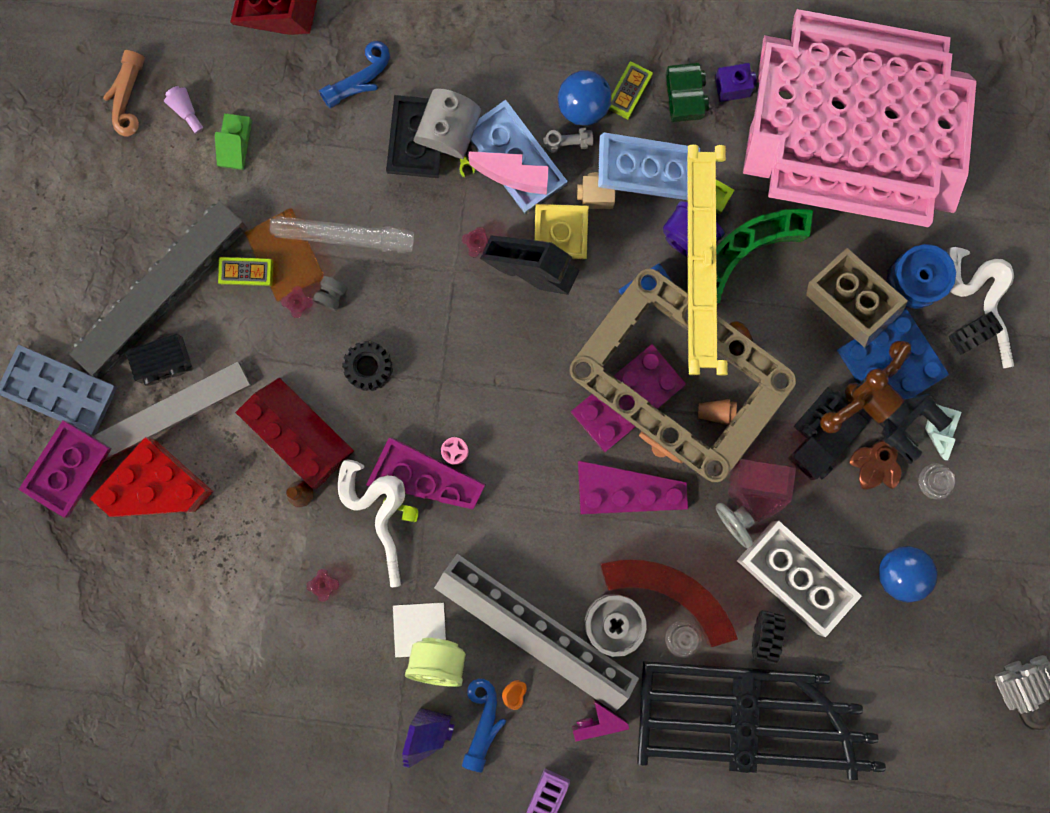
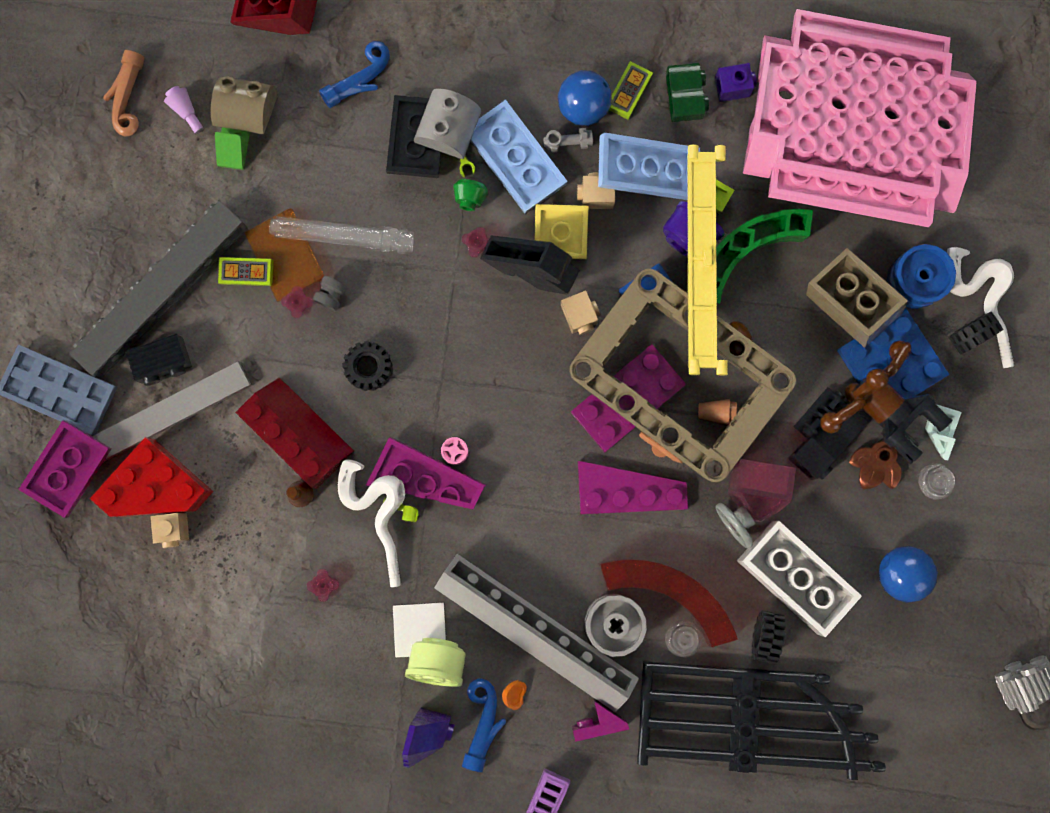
bright pink slope [469,152,548,195] -> none
none -> tan brick [151,513,189,548]
none -> dark tan brick [211,76,278,134]
none -> green cone [453,179,489,211]
none -> tan brick [561,291,600,335]

